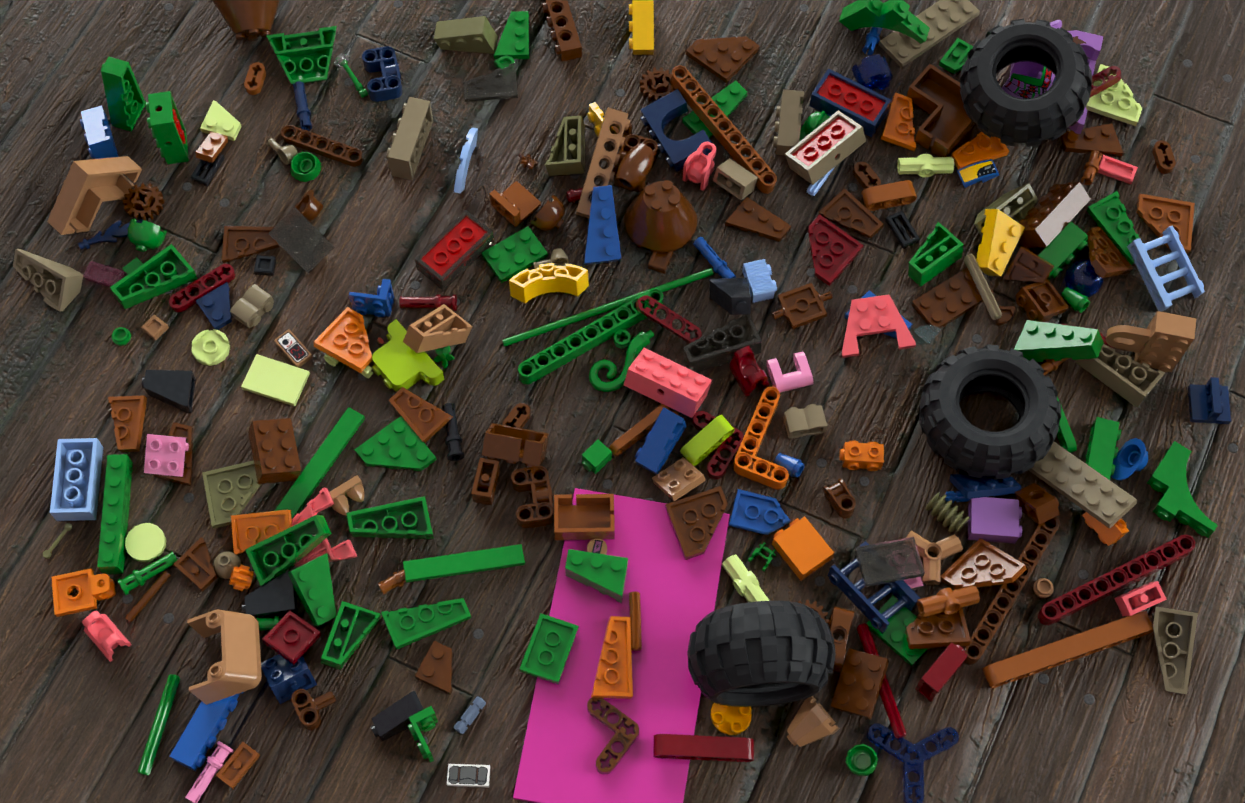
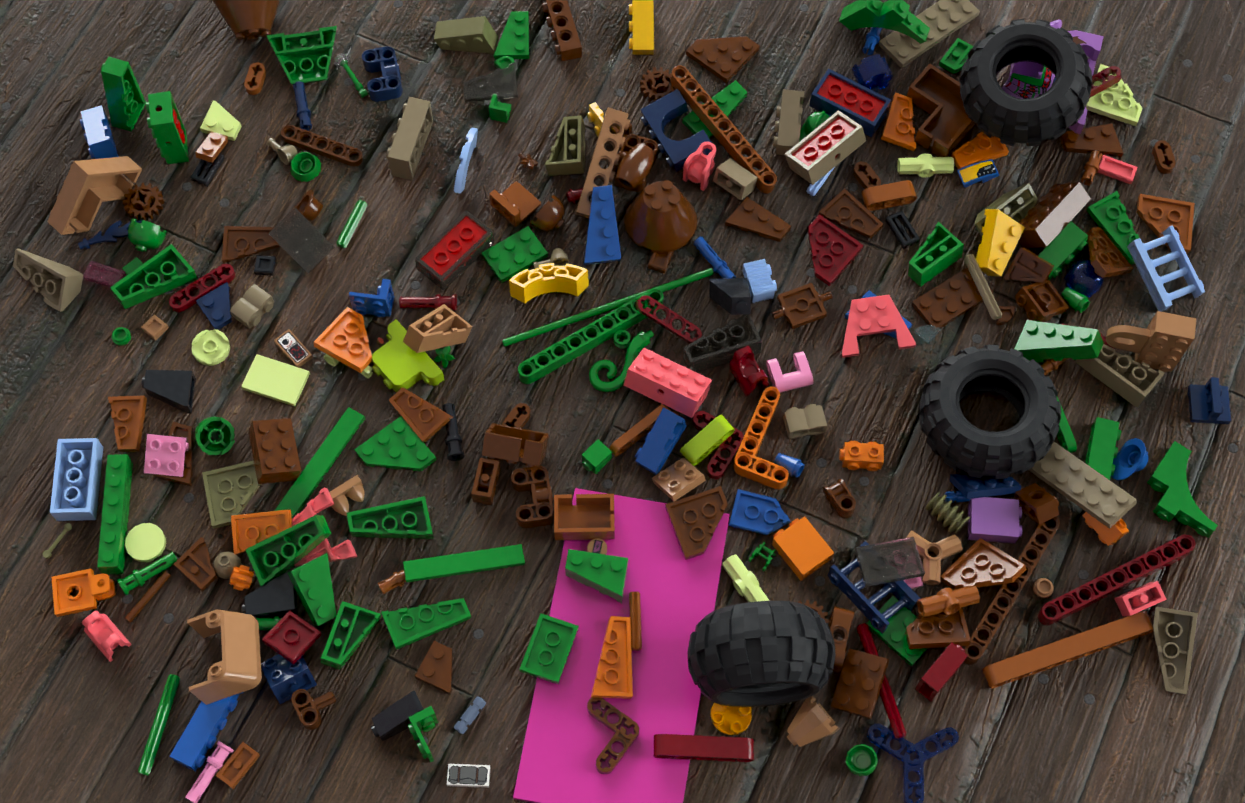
none -> green cylinder [195,416,235,455]
none -> axle [337,200,367,248]
none -> green panel [489,94,512,123]

